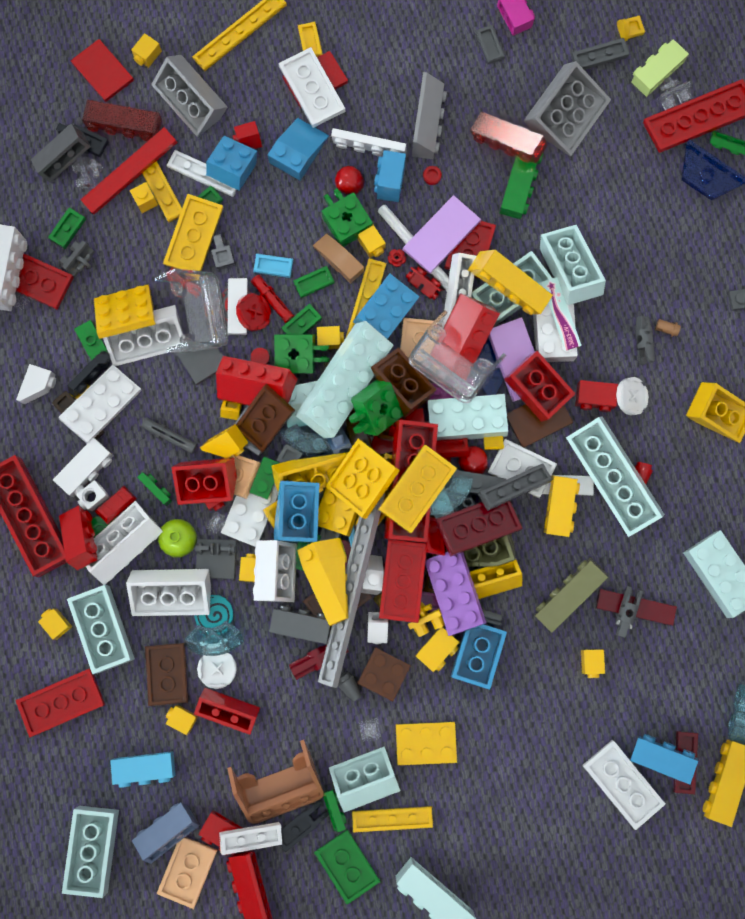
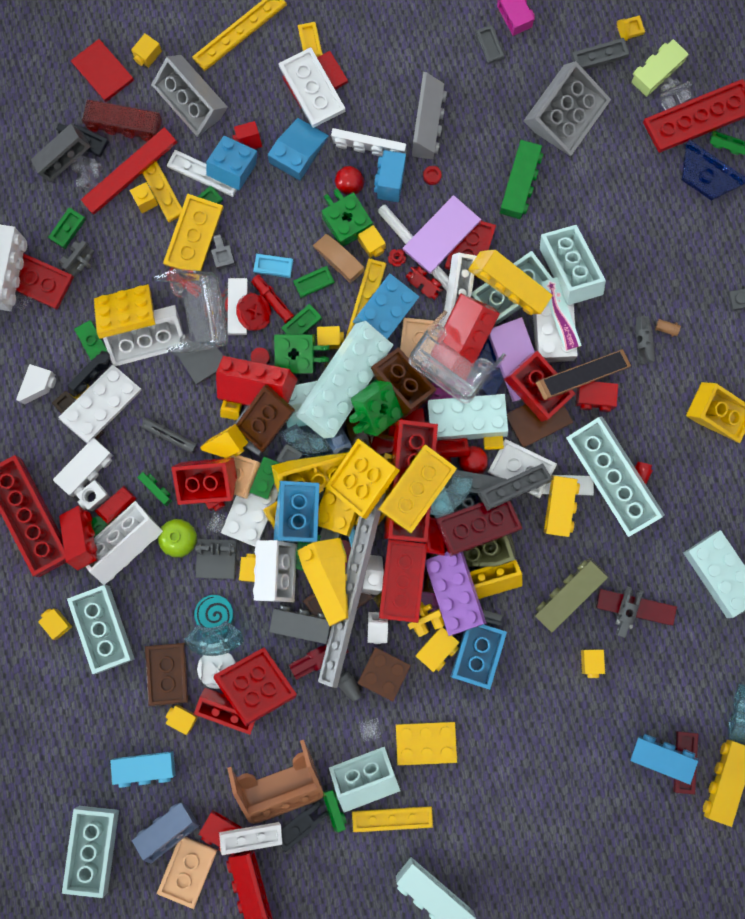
red plate [15,668,105,738] -> none
white slope [126,569,211,616] -> none
green tile [314,829,381,905] -> none
clear red brick [470,111,547,164] -> none
white plate [582,740,665,830] -> none
white tile [616,377,649,415] -> none
none -> red plate [214,647,297,727]
none -> black tile [536,349,631,400]

